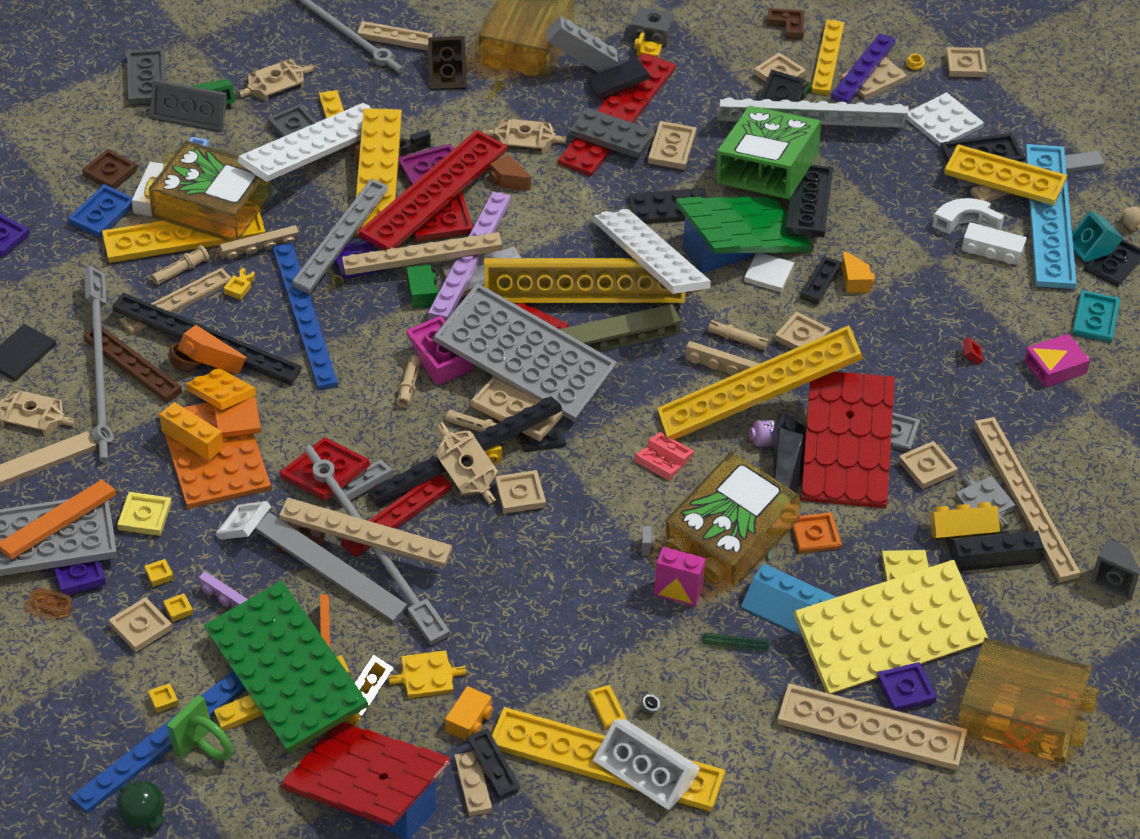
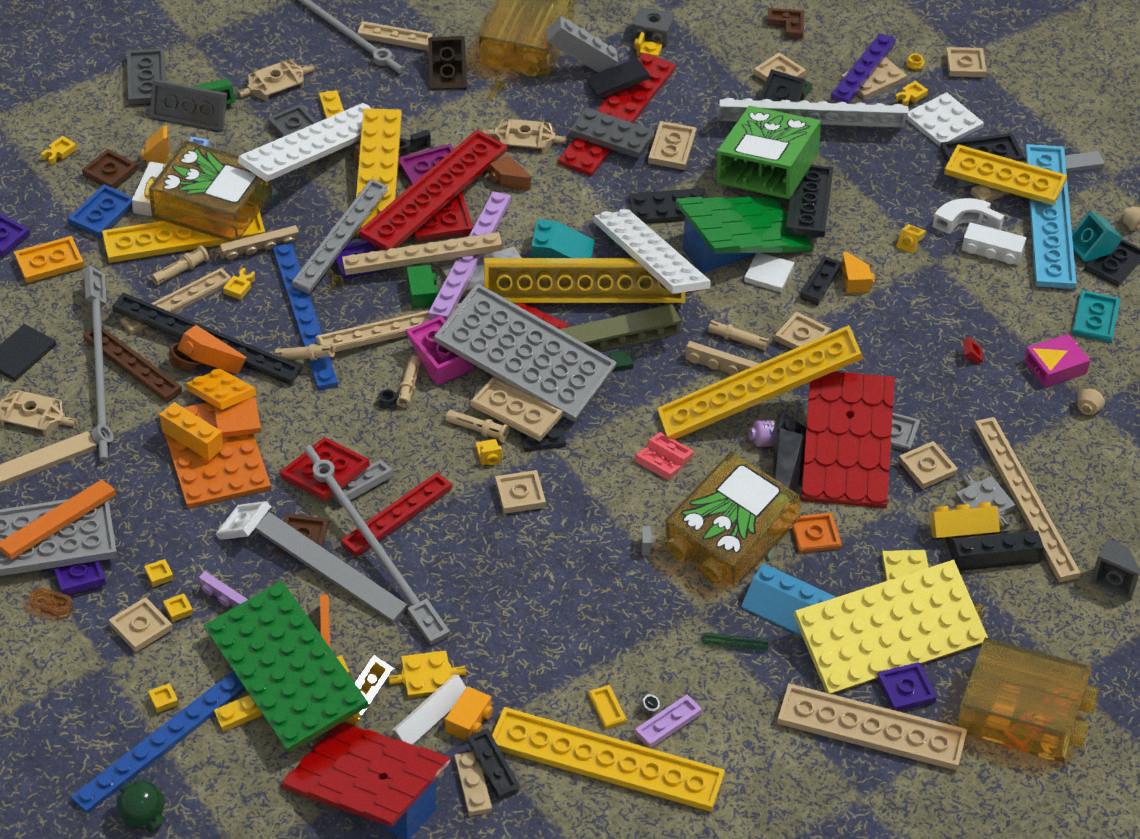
light yellow plate [117,492,172,536] -> none
bright green tile [166,695,233,761] -> none
tan plate [279,498,452,568] -> none
black plate [367,396,563,506] -> none
tan plate [434,422,498,505] -> none
white slope [593,719,700,810] -> none
dark pink brick [654,547,706,607] -> none
yellow plate [811,19,844,95] -> none
none -> light orange plate [14,236,84,283]
none -> yellow plate [41,136,77,165]
none -> light orange slope [142,126,170,167]
none -> tan pin [274,344,335,360]
none -> tan tile [316,303,460,353]
none -> black plate [377,389,399,409]
none -> white tile [391,675,466,745]
none -> teal slope [531,219,595,258]
none -> dark green tile [609,350,633,372]
none -> lavender plate [635,695,702,749]
none -> yellow plate [895,81,928,106]
none -> yellow bracket [896,224,926,253]
none -> tan cone [1077,388,1105,415]

